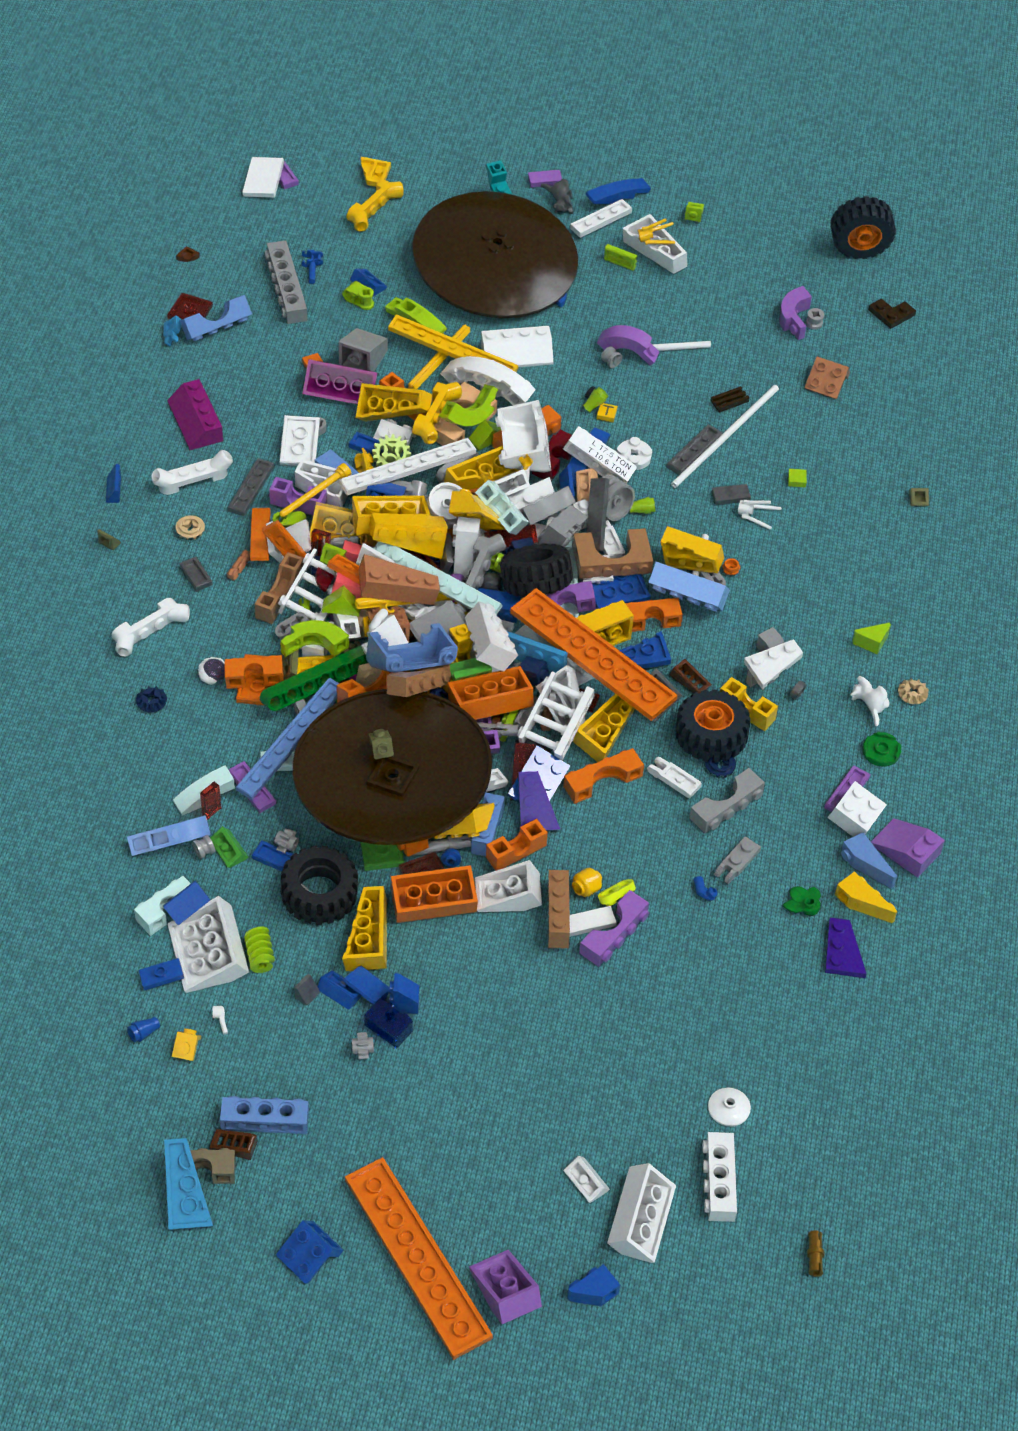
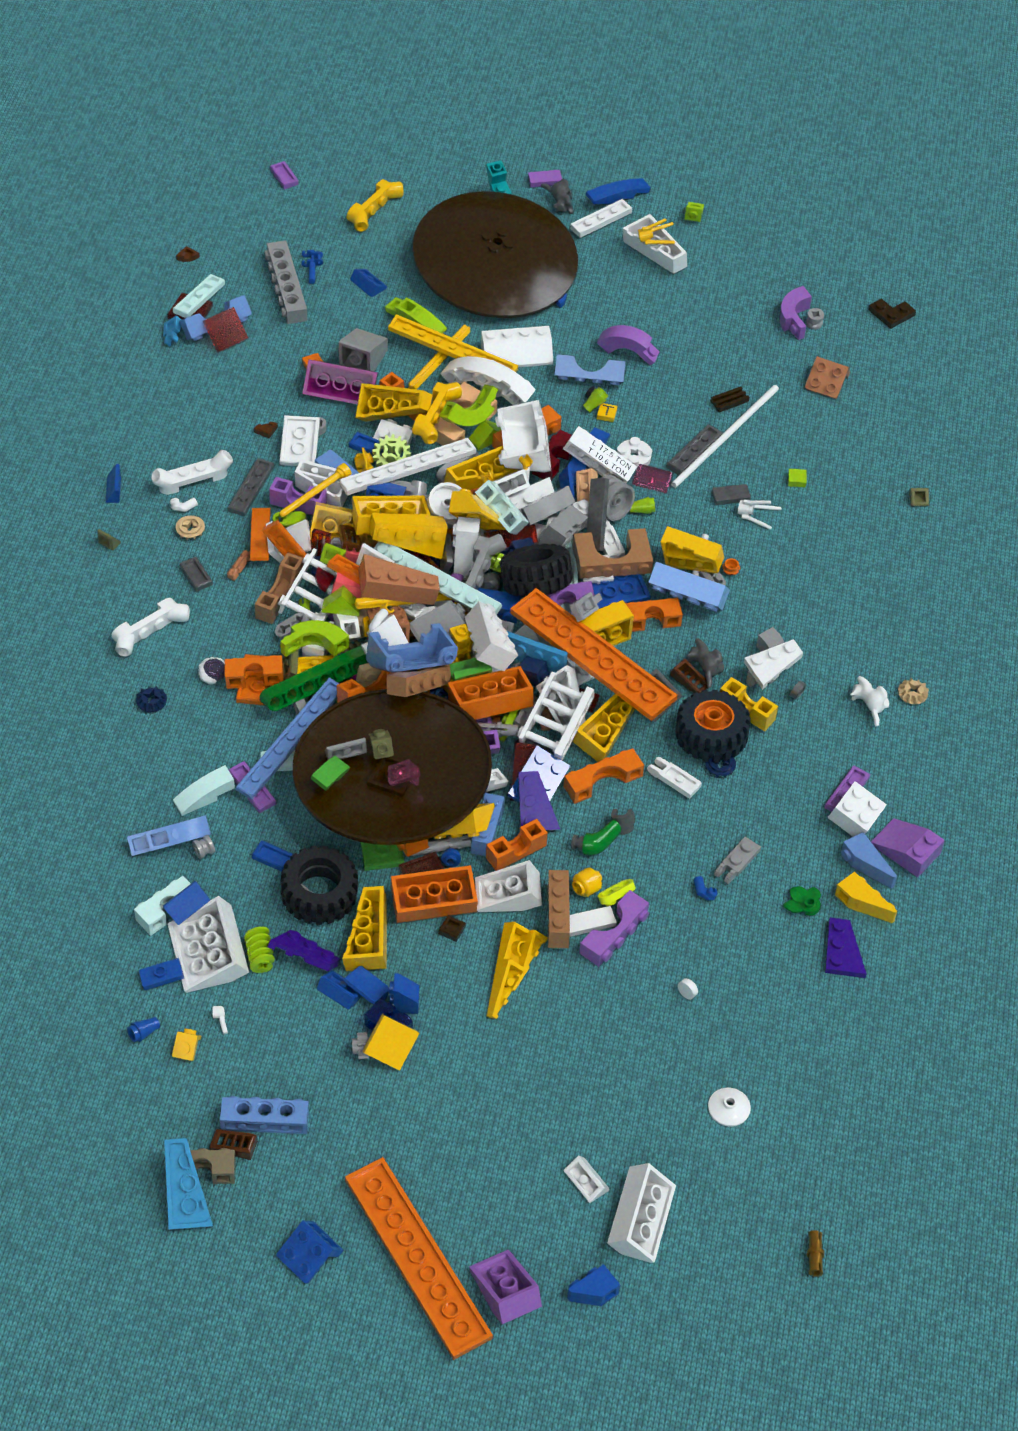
magenta slope [167,379,223,450] -> none
clear red tile [200,781,221,820] -> none
bright green slope [210,826,249,868] -> none
white tile [242,157,284,198] -> none
light grey gear [274,828,299,853] -> none
flat silver slope [295,974,320,1006] -> none
lime piece [342,281,374,310] -> none
yellow wing [361,157,391,187] -> none
light grey wheel [601,346,623,368] -> none
lime tile [604,244,637,271] -> none
blue wing [620,631,671,669] -> none
white bar [652,341,711,351] -> none
light grey arch [689,768,765,833] -> none
white brick [702,1132,737,1222] -> none
black wheel [831,196,896,259] -> none
lime slope [852,622,891,655] -> none
green tile [863,732,901,767] -> none
none -> white arm [170,498,198,512]
none -> light aqua plate [173,274,225,318]
none -> clear red tile [203,307,248,352]
none -> reddish brown tile [254,422,278,438]
none -> dark purple wing [268,930,341,971]
none -> bright green slope [311,756,350,791]
none -> light grey slope [325,738,367,760]
none -> reddish brown tile [338,525,361,552]
none -> yellow tile [362,1014,419,1071]
none -> clear pink bracket [388,759,420,786]
none -> dark brown tile [438,915,466,942]
none -> yellow wedge [487,922,548,1019]
none -> medium blue arch [555,354,626,385]
none -> light grey hinge [569,592,602,622]
none -> piece [571,808,635,856]
none -> clear pink slope [633,464,673,493]
none -> white tile [677,978,698,1000]
none -> dark grey animal [687,638,724,688]

